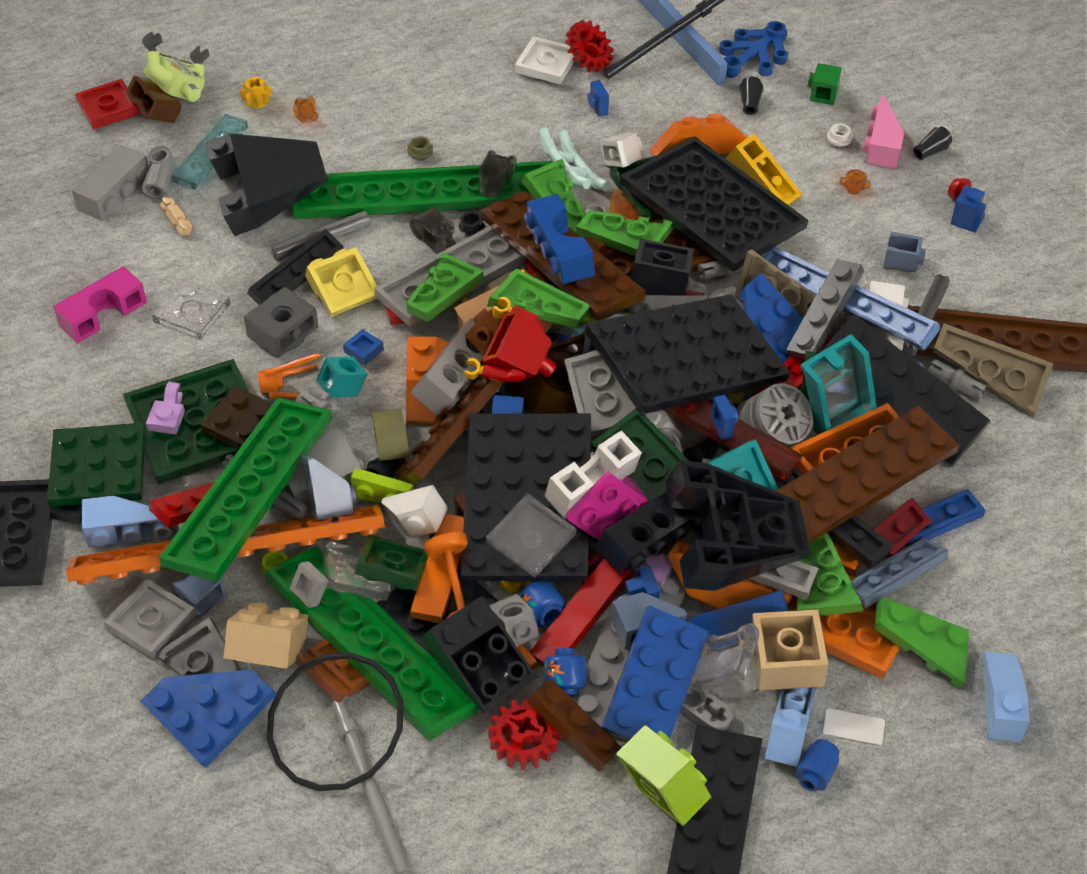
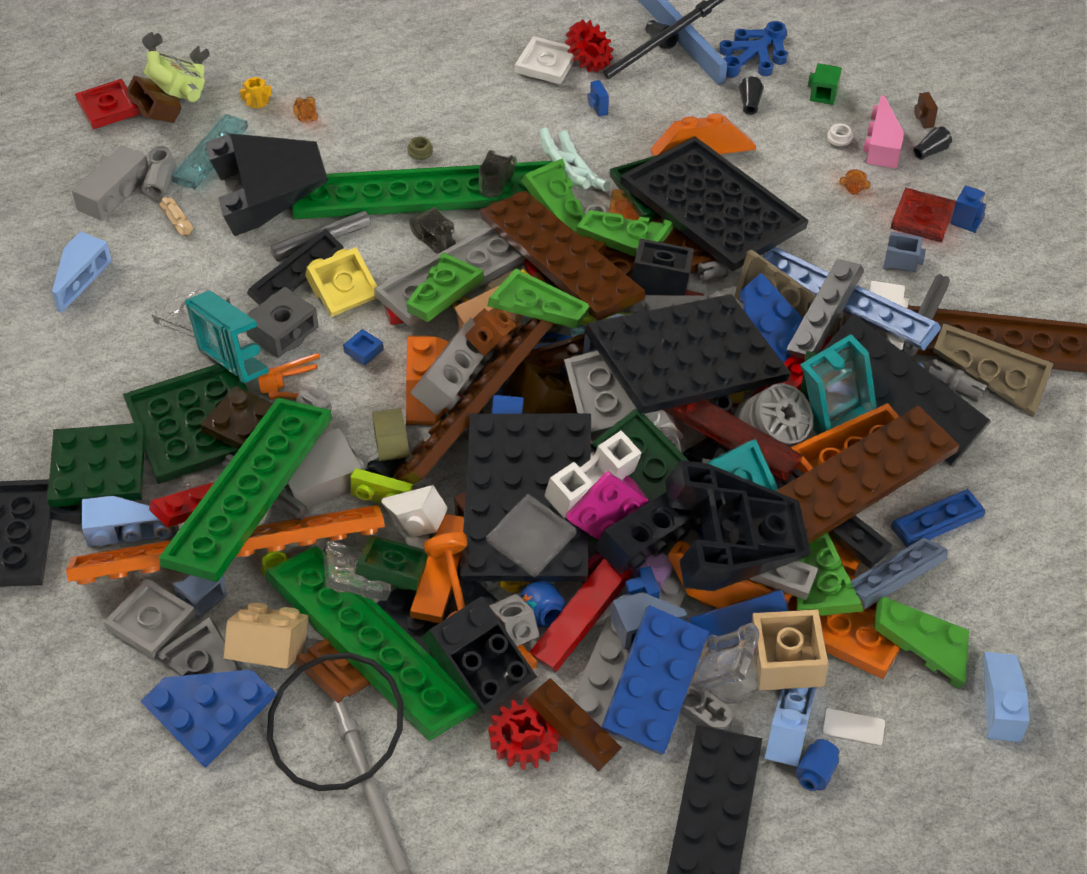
dark pink arch [53,266,147,343] -> none
lavender plate [146,382,185,435] -> none
light grey plate [289,561,329,608] -> none
slope [302,455,356,520] -> none
teal brick [316,356,368,398] -> none
black plate [459,211,485,236] -> none
red torso [463,297,556,382] -> none
blue arch [524,194,595,284] -> none
blue head [544,648,587,695] -> none
white slope [599,132,643,167] -> none
lime brick [616,725,711,826] -> none
blue plate [711,395,738,439] -> none
yellow slope [725,133,803,205] -> none
dark red panel [872,498,932,559] -> none
red plate [948,178,972,203] -> none
none -> light blue slope [52,231,112,313]
none -> teal door [184,290,269,383]
none -> black cone [645,20,679,49]
none -> clear red plate [890,187,956,243]
none -> reddish brown plate [914,92,938,129]

